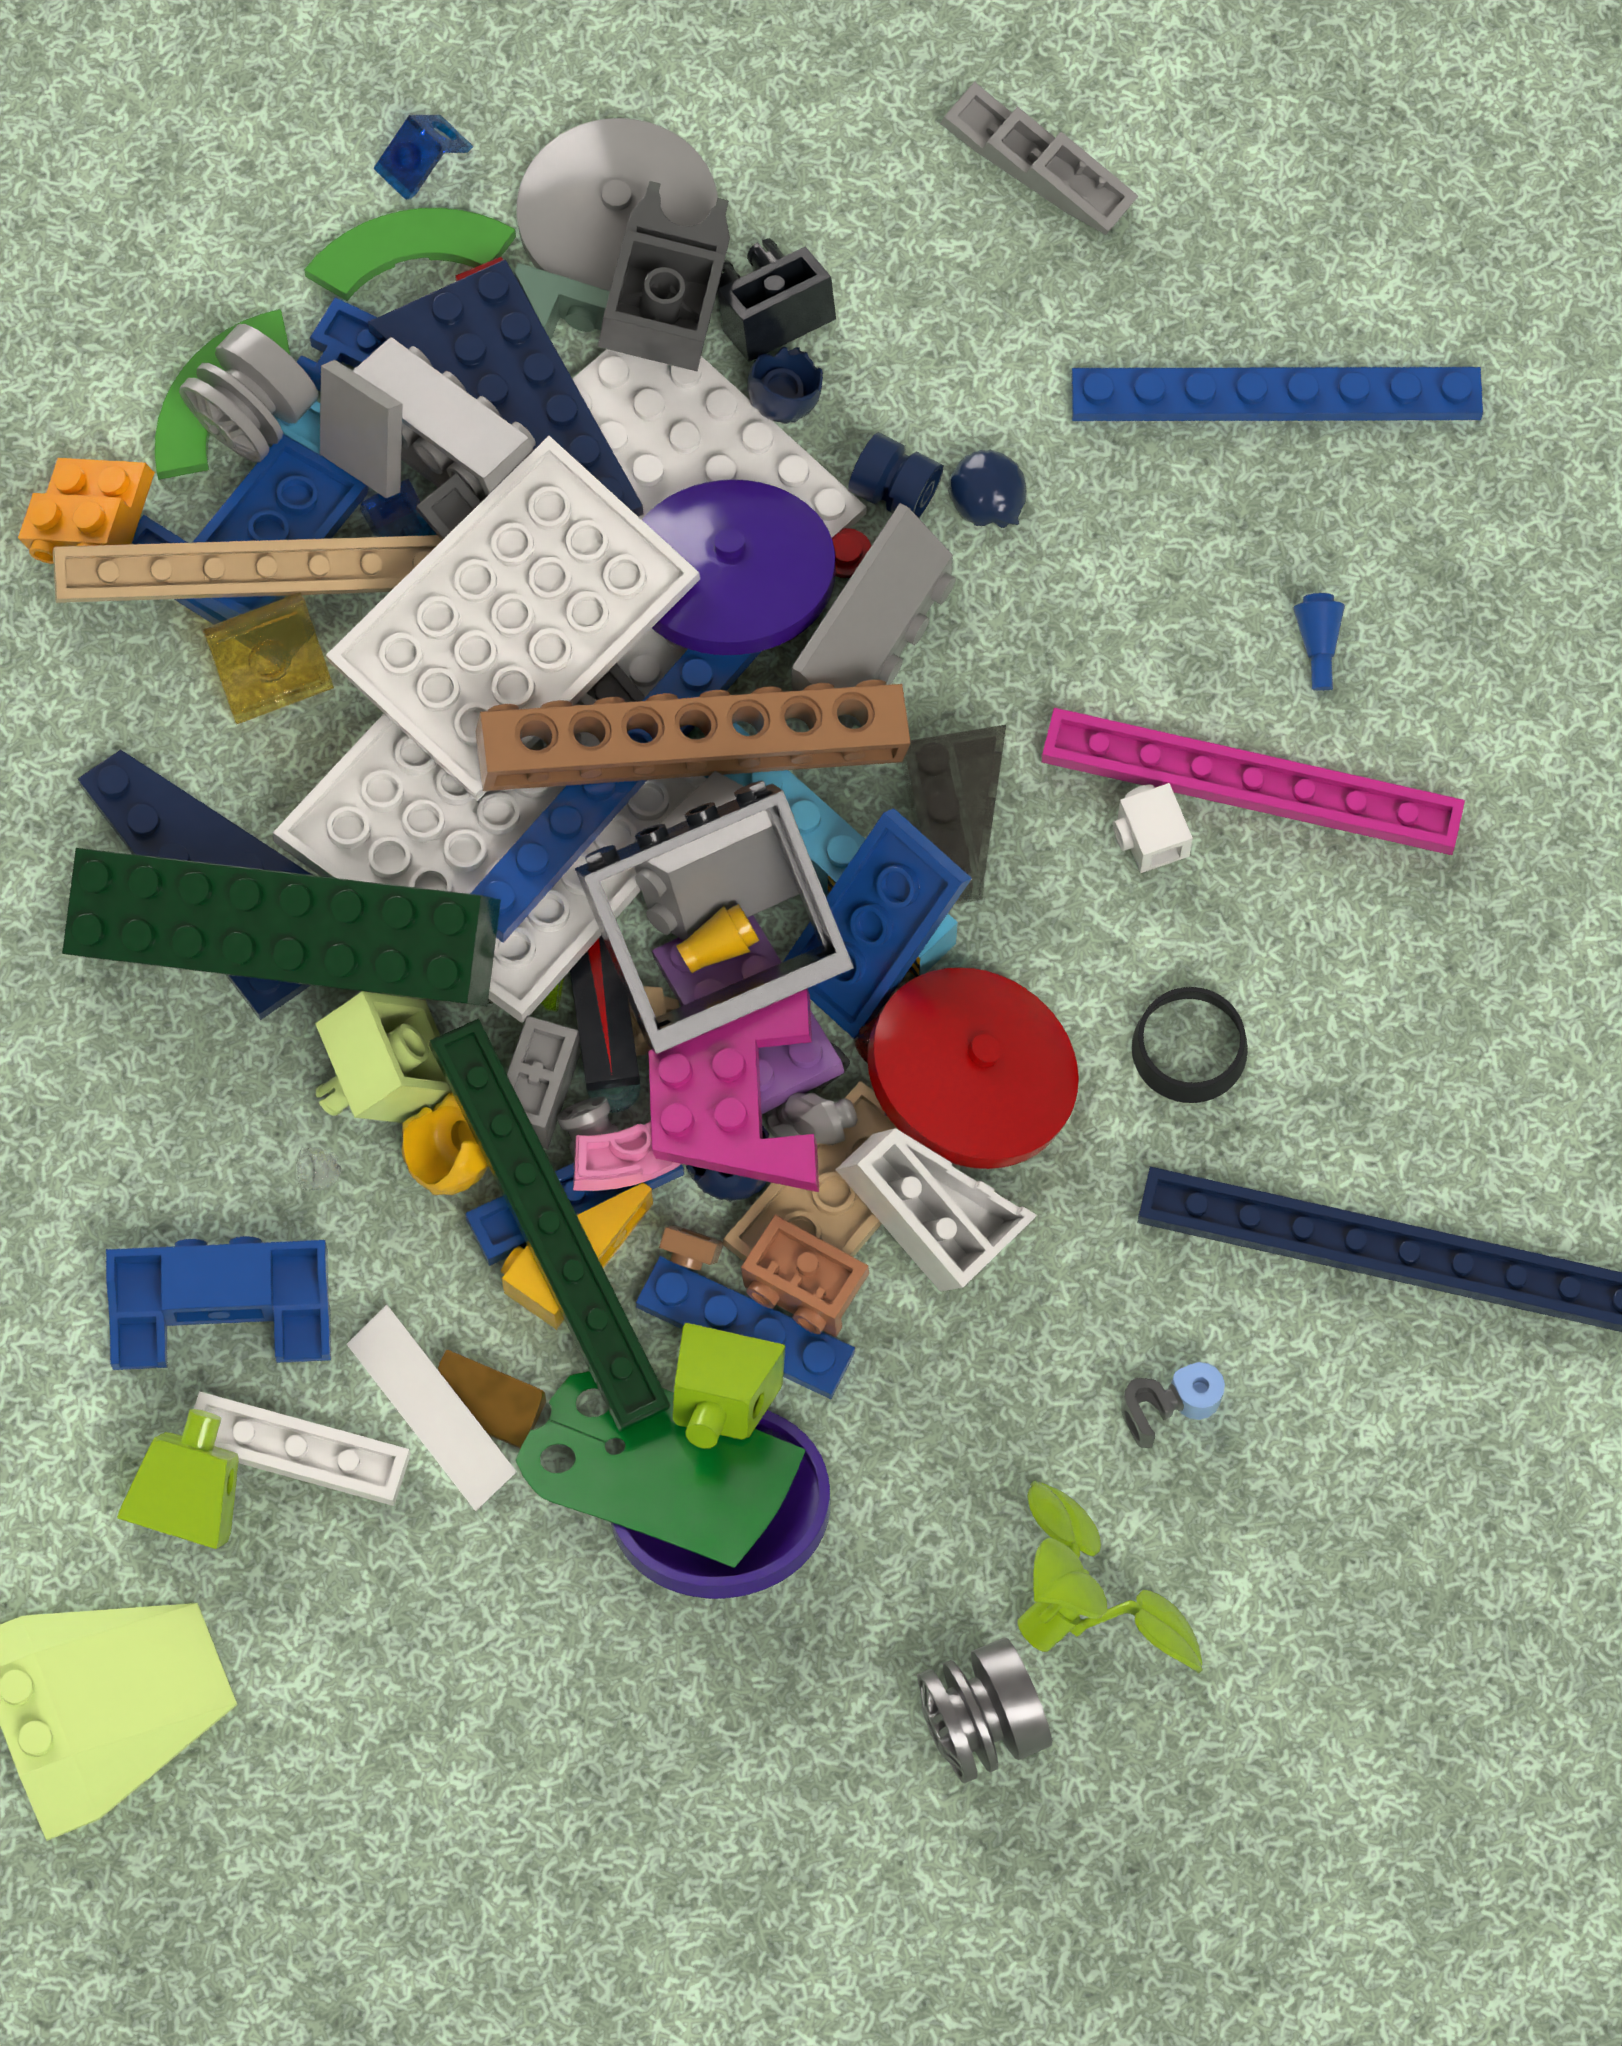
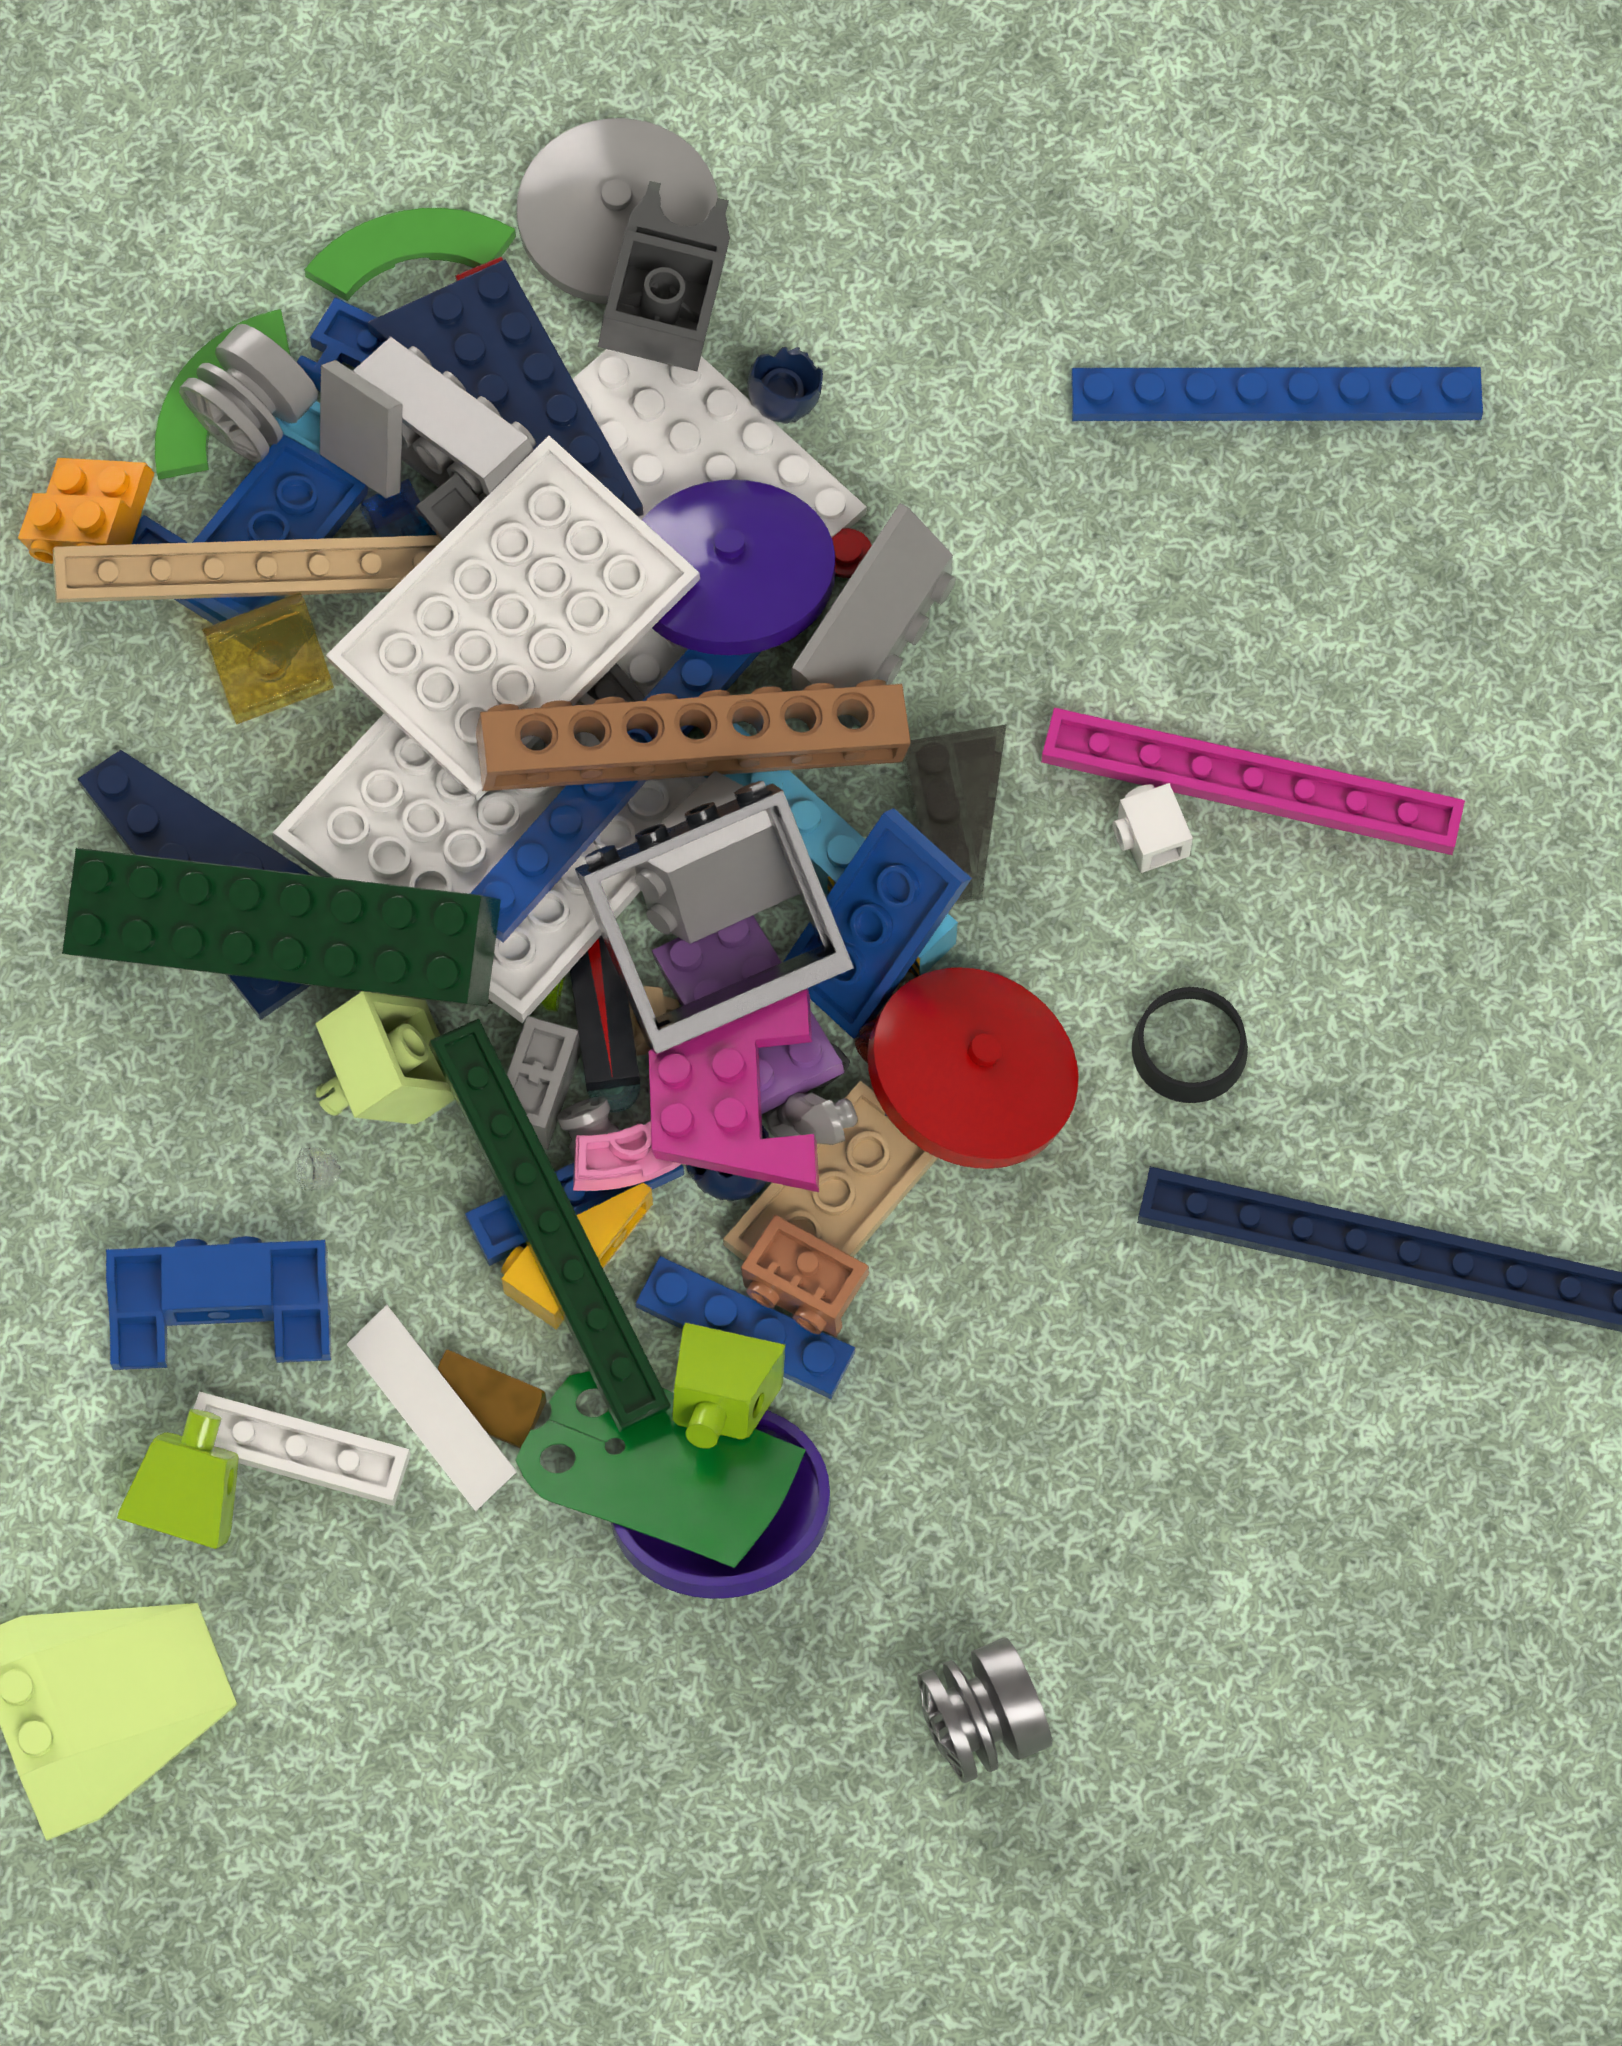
clear blue bracket [374,115,473,200] -> none
yellow hair [402,1092,488,1195] -> none
sand green slope [514,263,610,340] -> none
medium nougat plate [659,1225,723,1271] -> none
yellow cone [676,904,760,973] -> none
black brick [717,238,836,362] -> none
white wedge [835,1128,1037,1291] -> none
dark blue wheel [848,432,944,519] -> none
light grey slope [940,81,1138,235] -> none
dark blue hair [948,449,1027,528] -> none
lime plant [1017,1480,1203,1674] -> none
leg [1121,1362,1225,1448] -> none
blue cone [1293,593,1345,691] -> none

